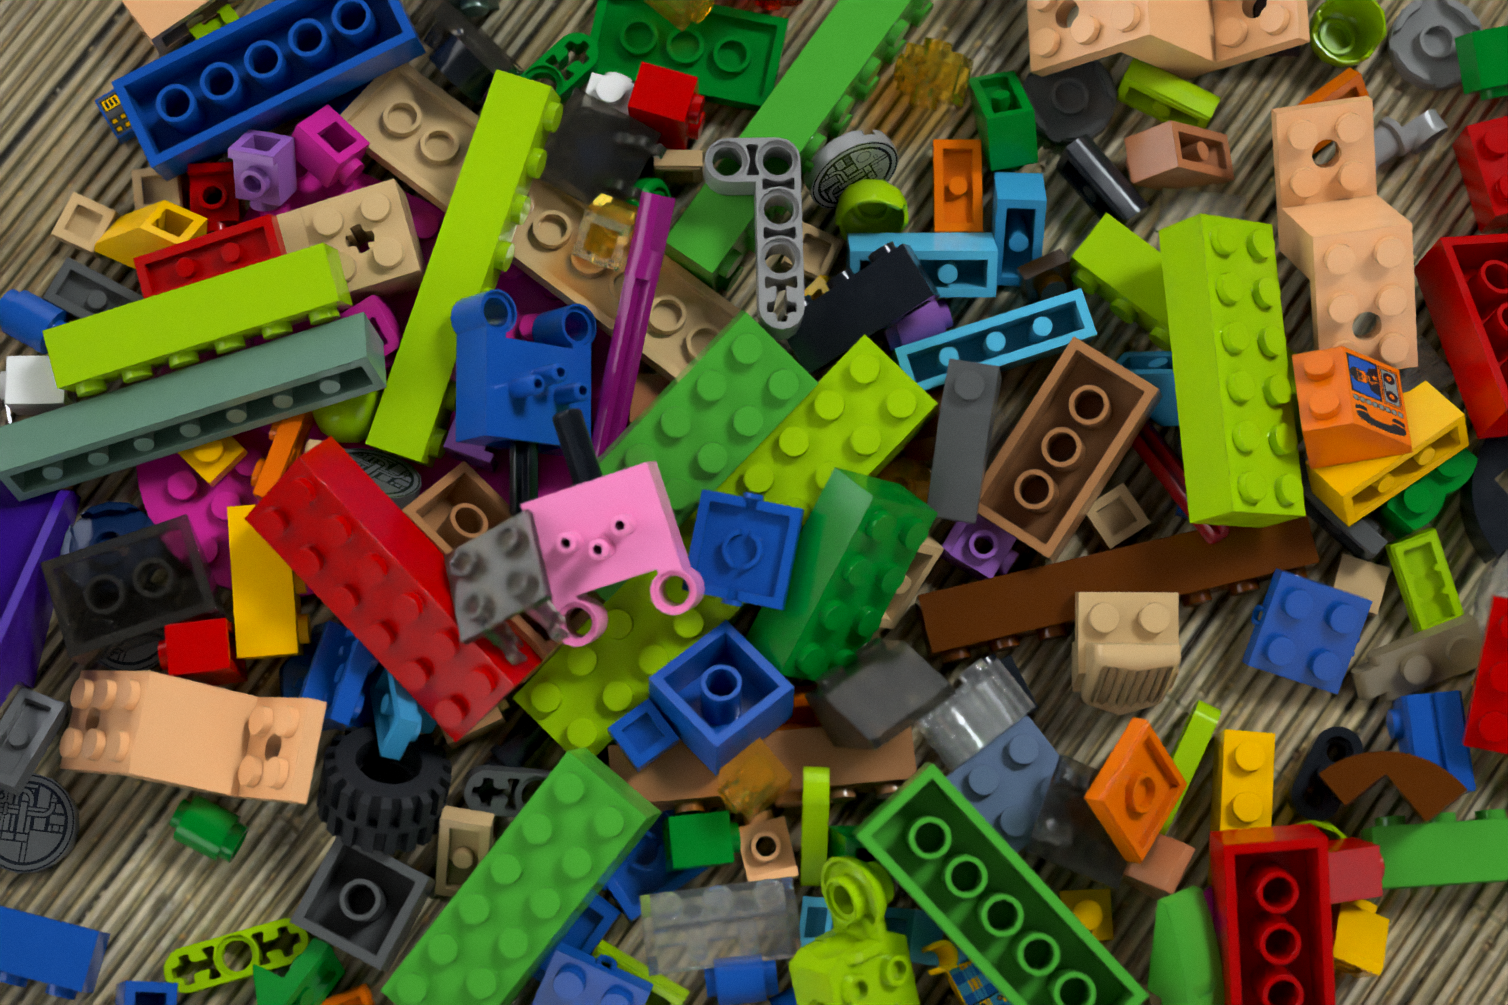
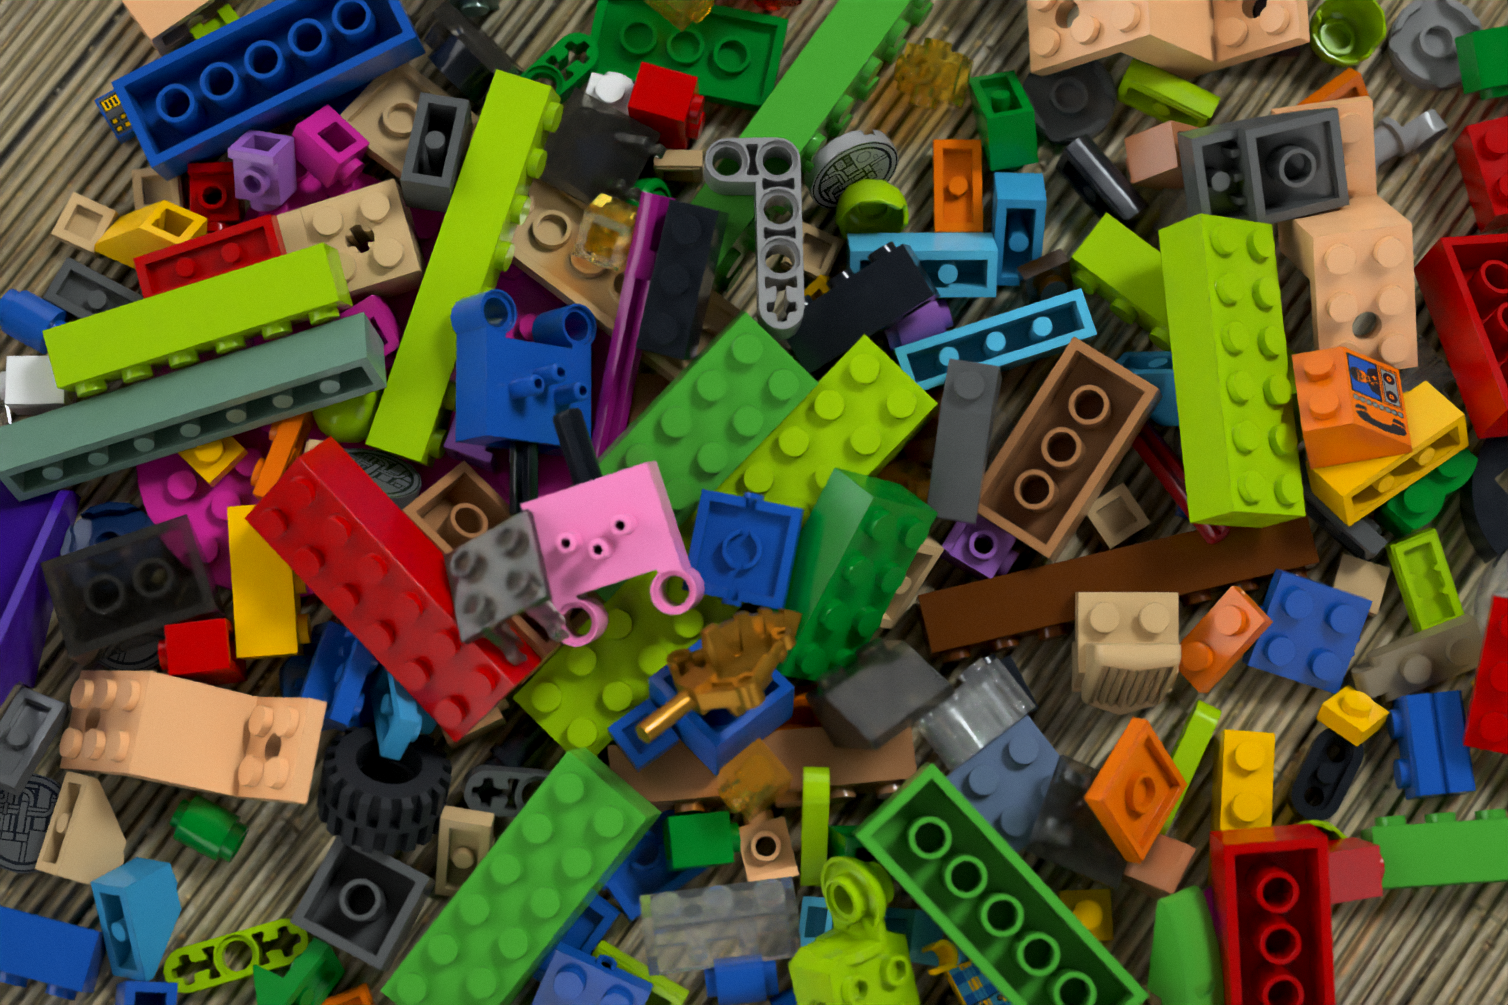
reddish brown brick [1319,751,1468,825] -> none
yellow slope [1331,899,1389,978] -> none
none -> tan slope [35,771,127,885]
none -> dark azure slope [91,857,181,982]
none -> dark grey brick [400,92,473,213]
none -> black brick [635,199,729,360]
none -> pearl gold bar [635,608,802,743]
none -> dark grey slope [1177,107,1350,224]
none -> orange plate [1179,586,1273,694]
none -> yellow plate [1316,684,1389,746]

